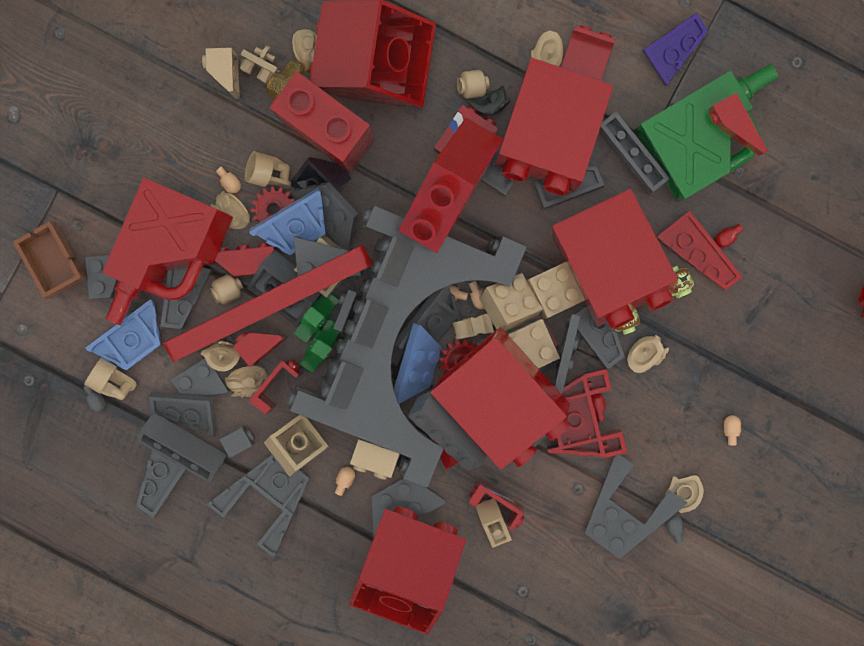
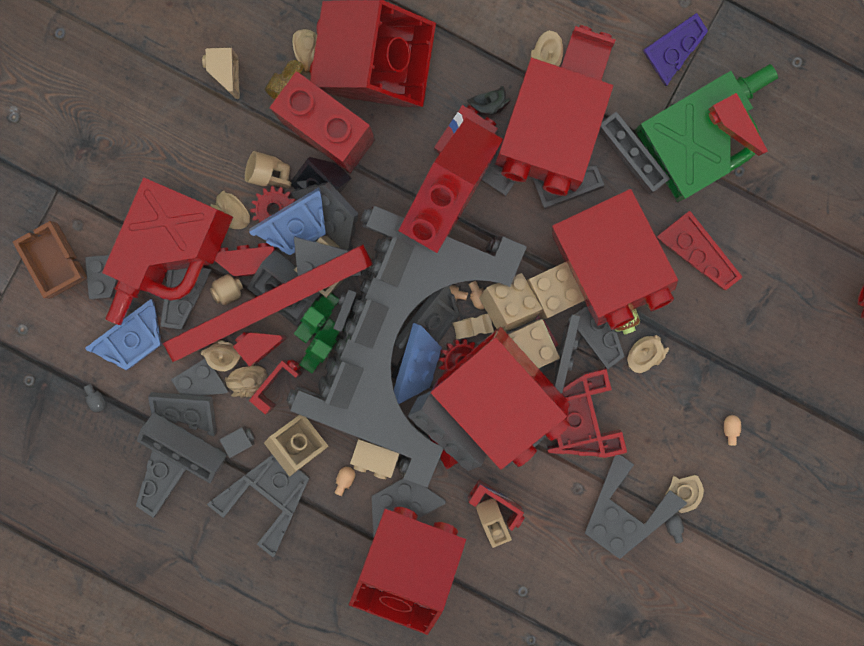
tan piece [84,357,137,400] -> none
light nougat cylinder [216,166,241,194] -> none
tan hips [239,46,280,84] -> none
tan head [457,70,490,99] -> none
red cylinder [591,393,606,422] -> none
head [671,266,694,299] -> none
red cylinder [715,223,744,248] -> none

